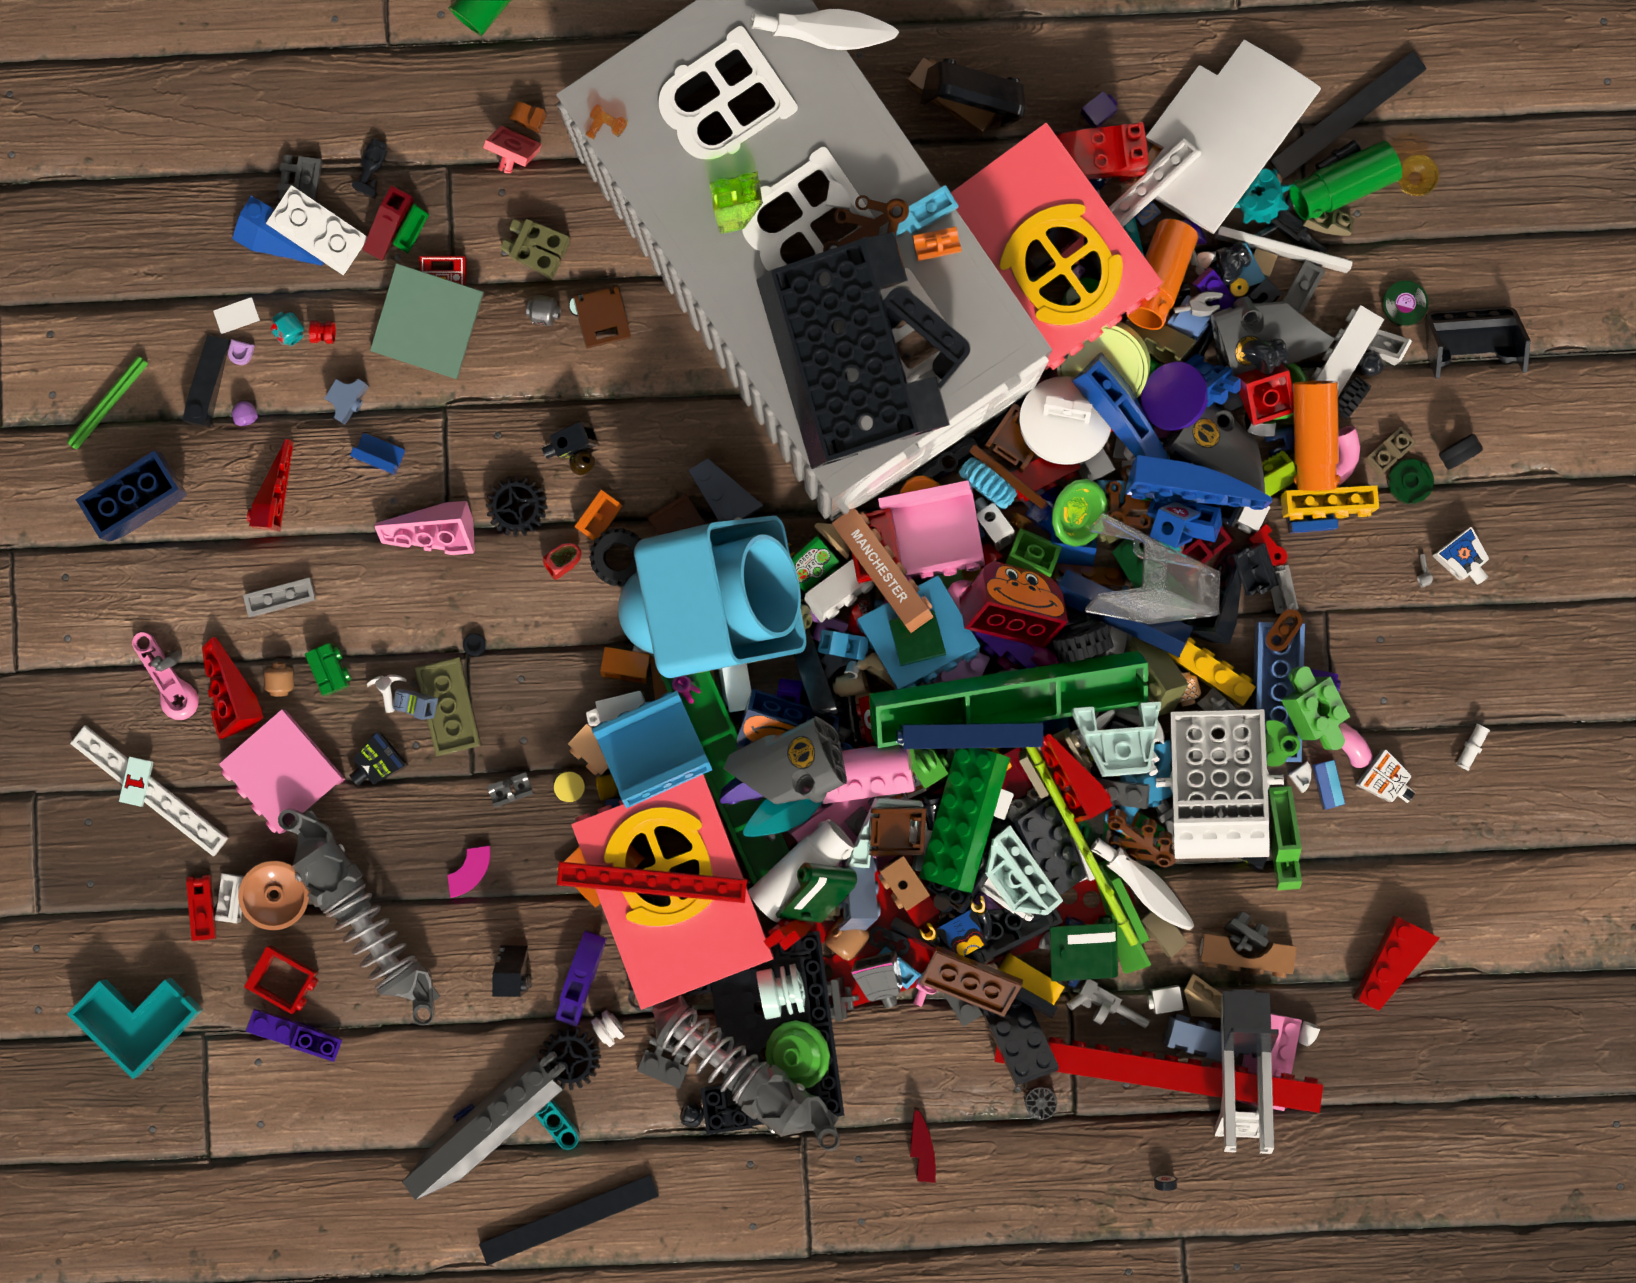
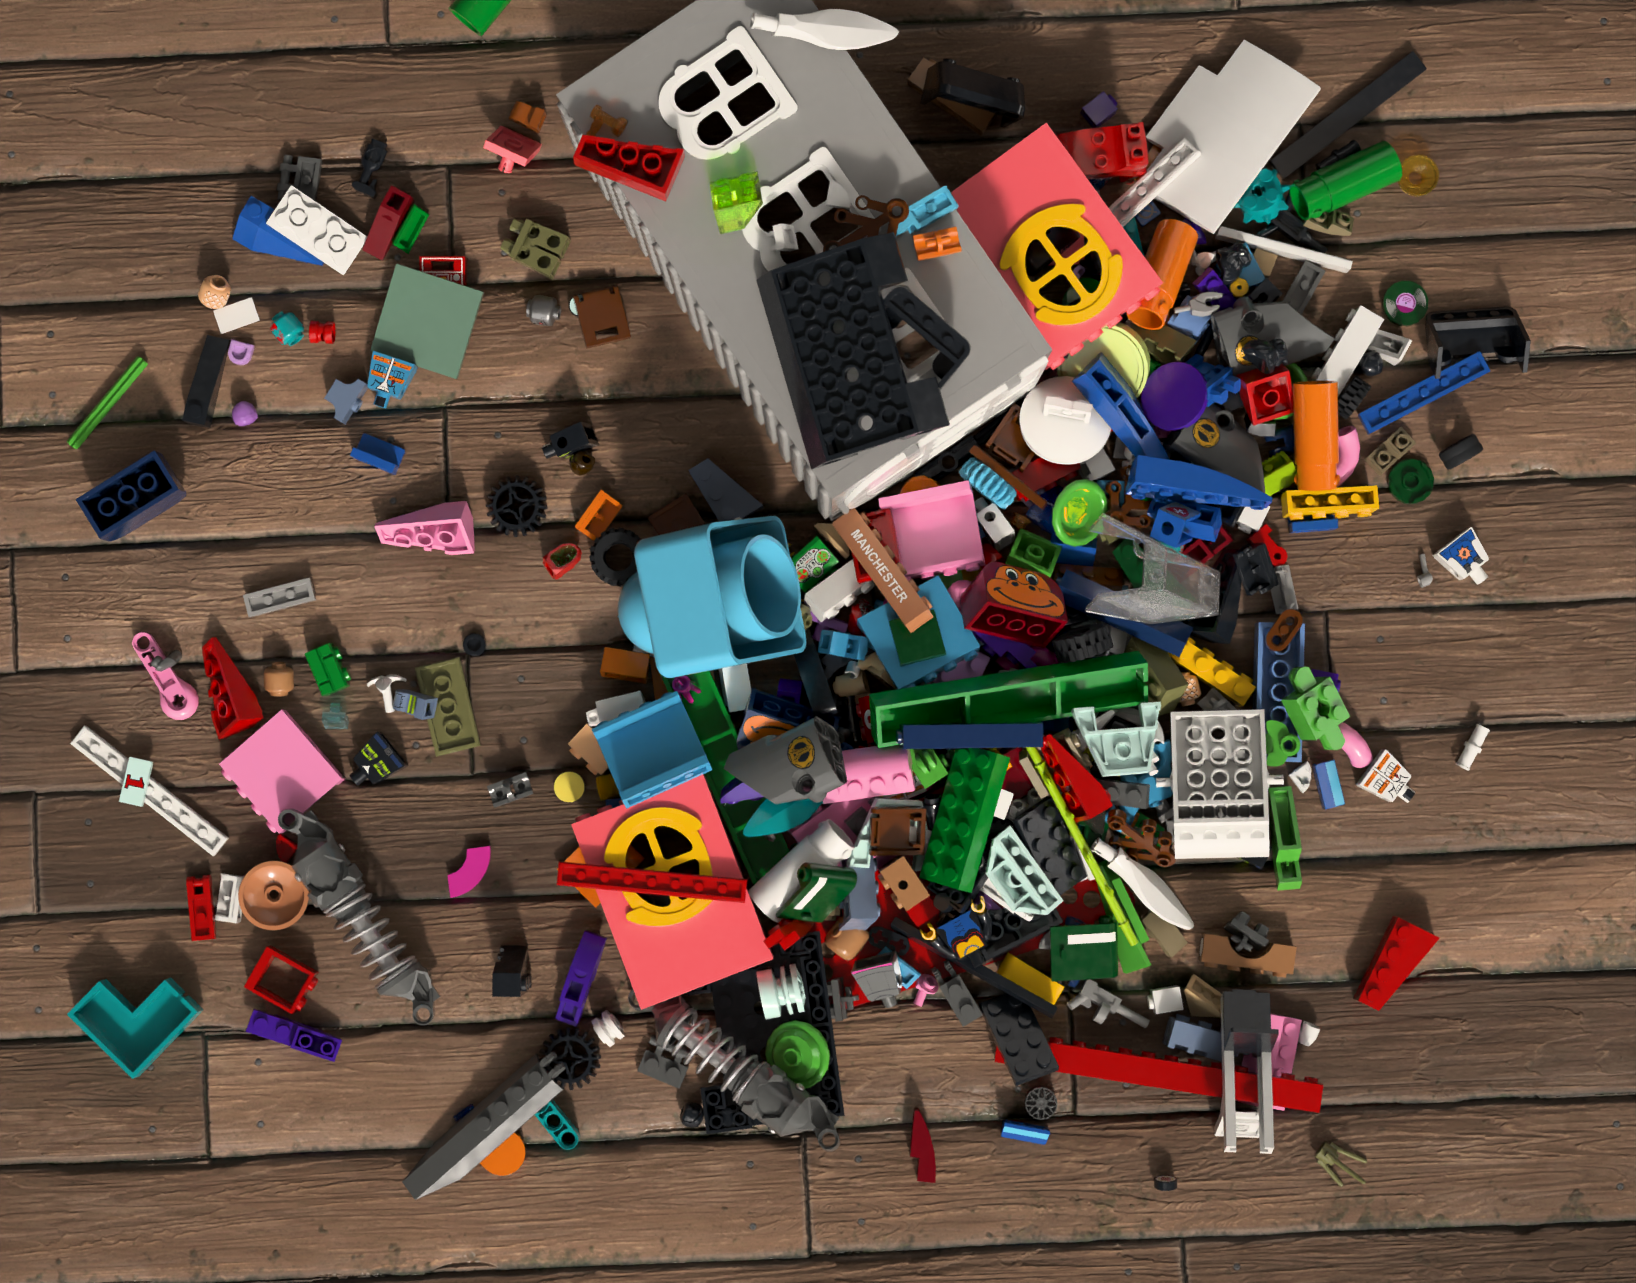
red wedge [247,439,294,532] -> none
black tile [479,1174,659,1266] -> none
reddish brown tile [919,946,1023,1017] -> none
none -> light nougat head [198,275,231,309]
none -> red tile [276,833,298,863]
none -> clear light blue tile [322,703,349,729]
none -> dark azure torso [367,351,418,409]
none -> orange tile [480,1132,526,1176]
none -> red wedge [573,135,685,202]
none -> white tile [767,224,798,252]
none -> blue slope [1001,1119,1050,1145]
none -> olive plant [1315,1142,1367,1187]
none -> blue plate [1358,351,1490,435]

